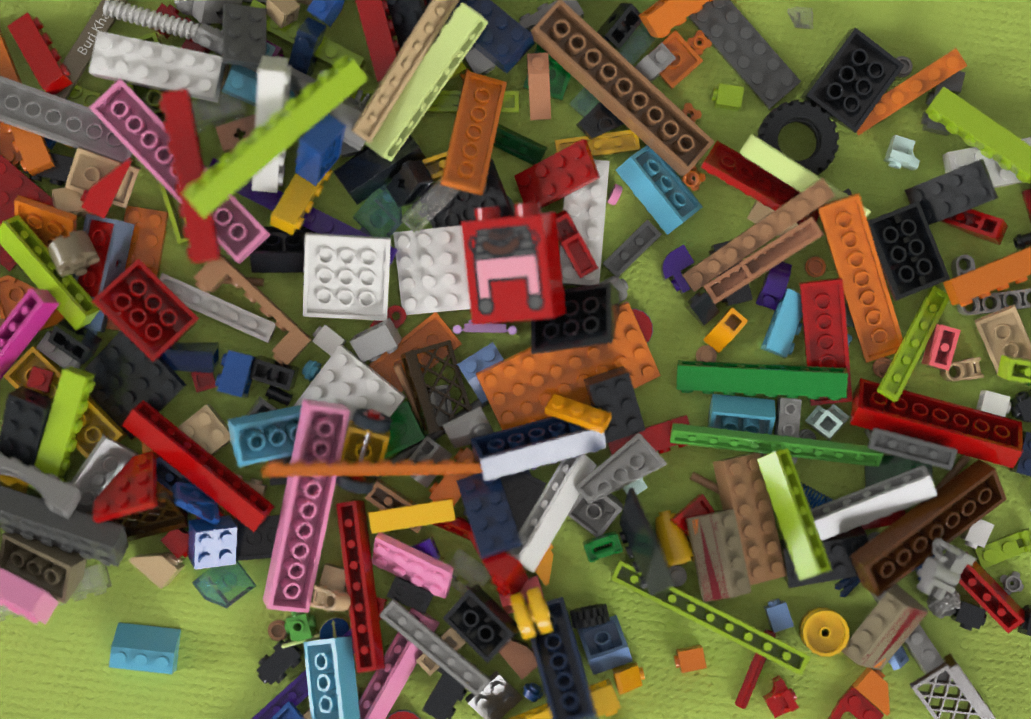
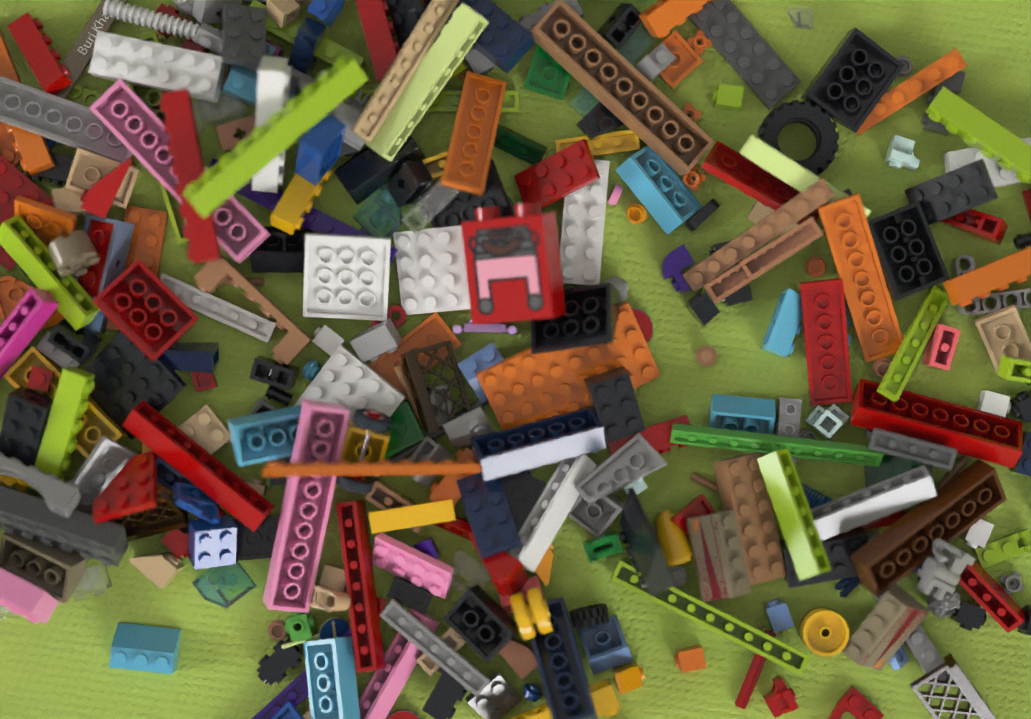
blue brick [215,350,256,398] -> none
nougat slope [527,53,551,121] -> none
light orange plate [545,394,612,434] -> none
red slope [556,210,598,278] -> none
dark grey plate [602,220,662,277] -> none
green brick [676,360,848,400] -> none
light orange slope [703,307,748,353] -> none
dark purple brick [756,262,792,310] -> none
orange slope [852,667,890,716] -> none
tan piece [941,357,984,381] -> none
none -> light orange plate [627,203,647,224]
none -> black beam [685,198,721,232]

